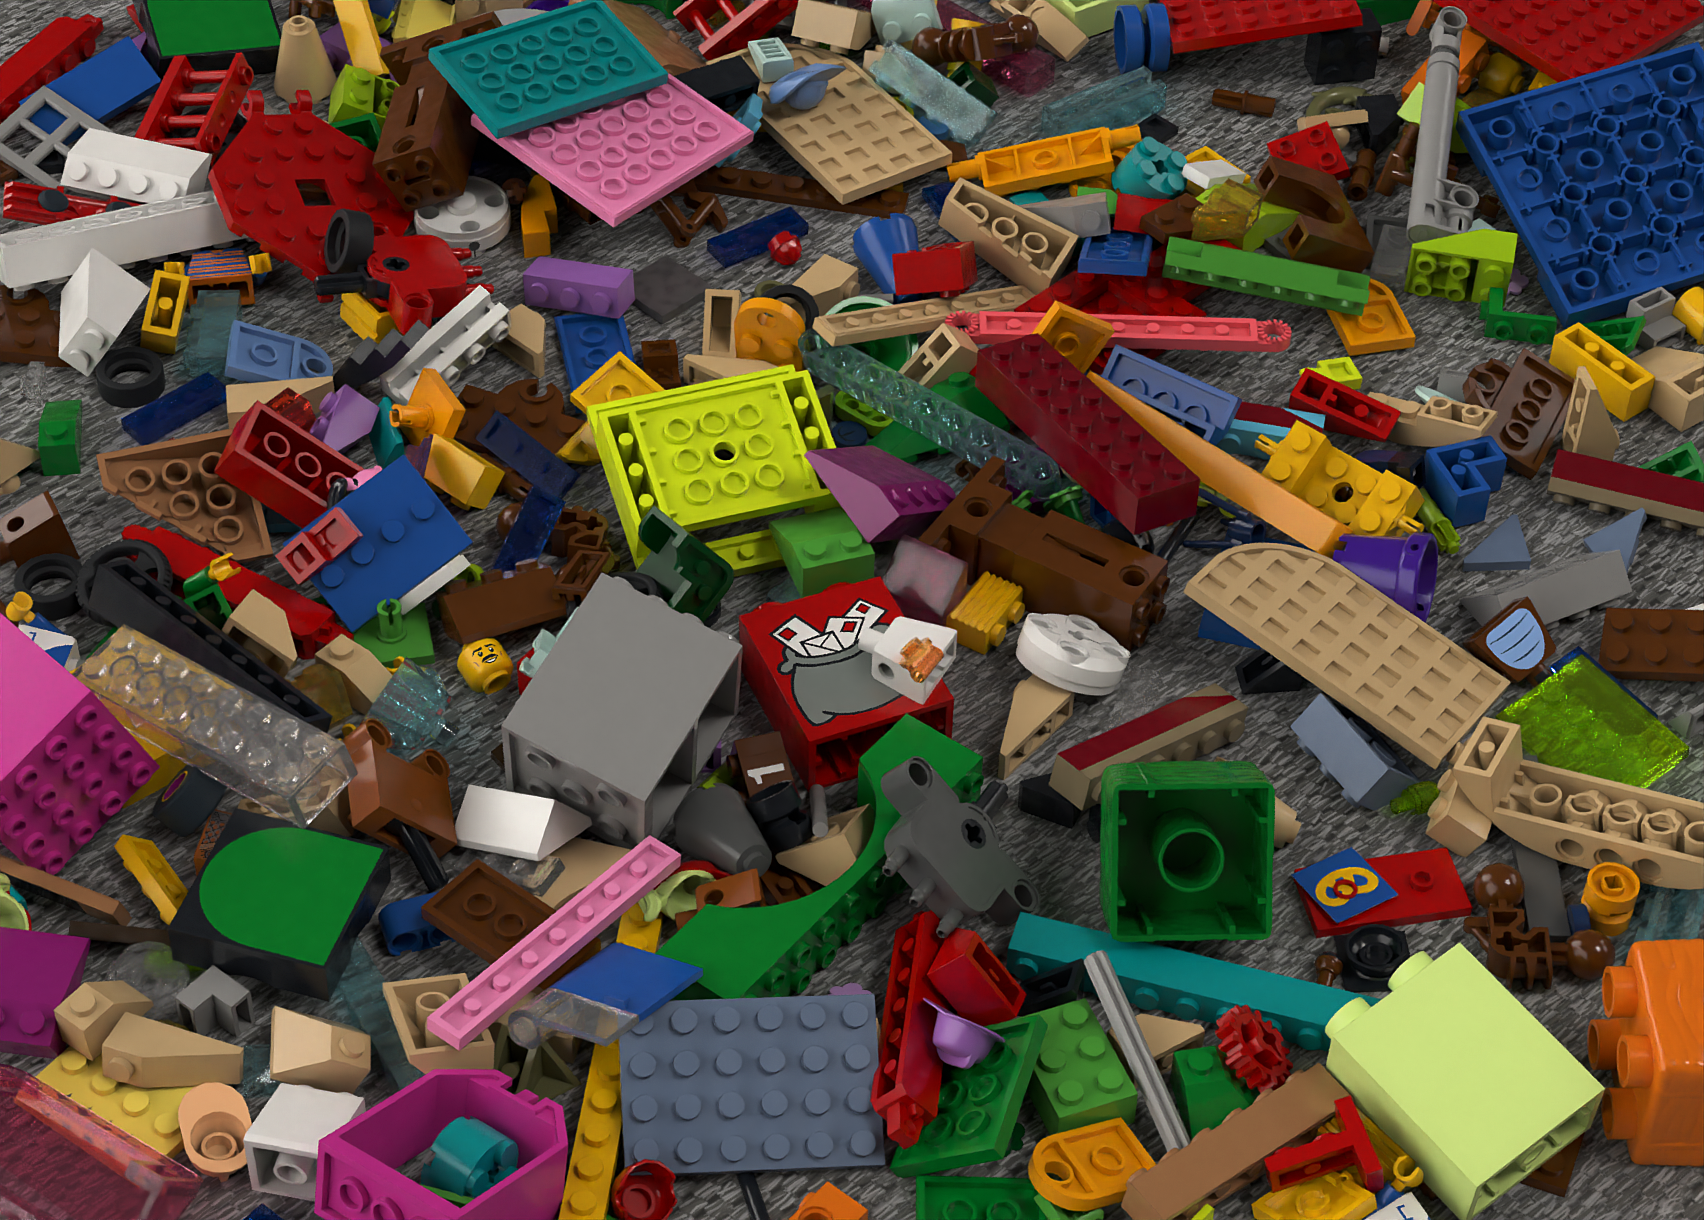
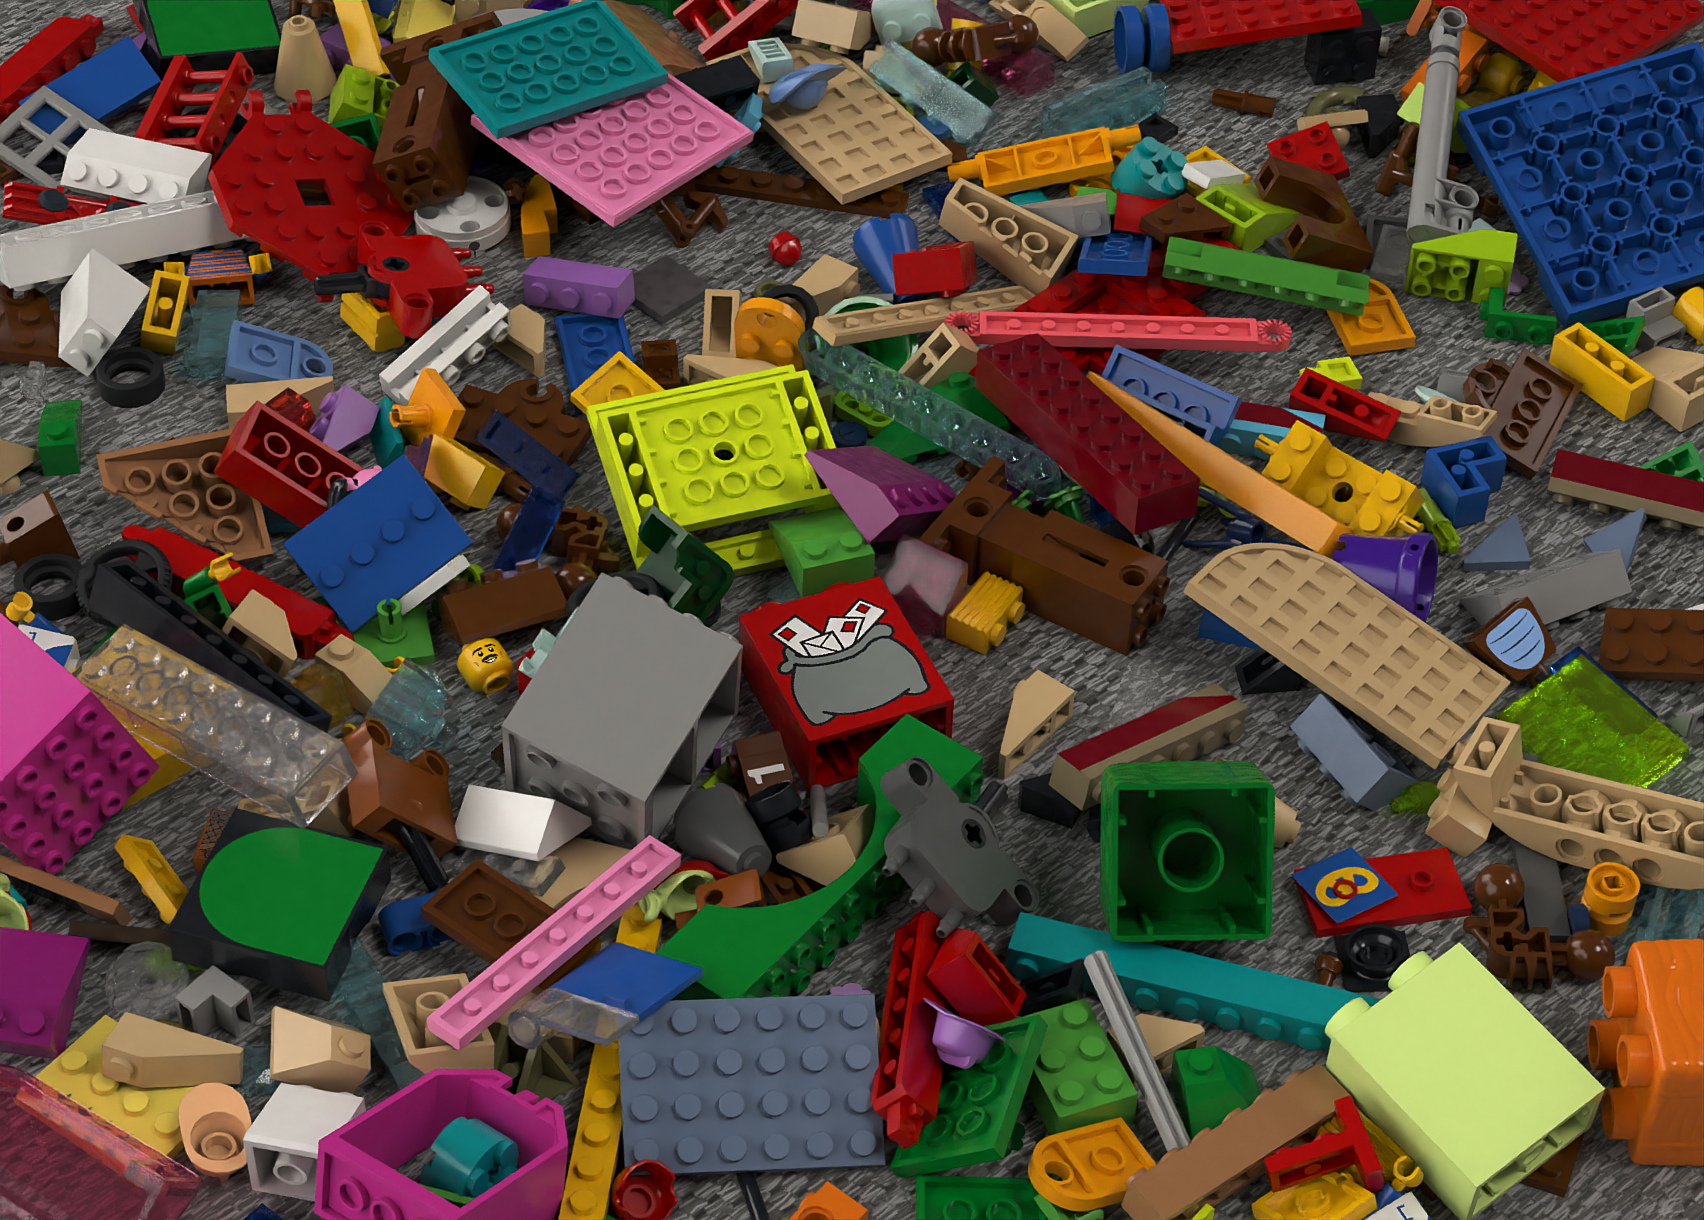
tan slope [53,980,154,1061] -> none
clear blue plate [121,372,227,446] -> none
black wheel [153,760,227,837] -> none
red slope [275,507,364,585] -> none
black tyre [324,209,374,274] -> none
black slope [333,320,429,393] -> none
reddish brown tile [551,550,614,602] -> none
yellow tile [554,420,601,466] -> none
clear blue plate [707,206,809,268] -> none
white torso [858,616,957,705] -> none
clear orange plate [899,637,944,683] -> none
white piece [1016,613,1131,695] -> none
light orange tile [1032,300,1115,374] -> none
clear yellow slope [1191,178,1264,241] -> none
red gear [1215,1005,1293,1094] -> none
reddish brown pin [1347,149,1377,201] -> none
black leg [1356,450,1426,489] -> none
tan slope [1560,366,1620,461] -> none

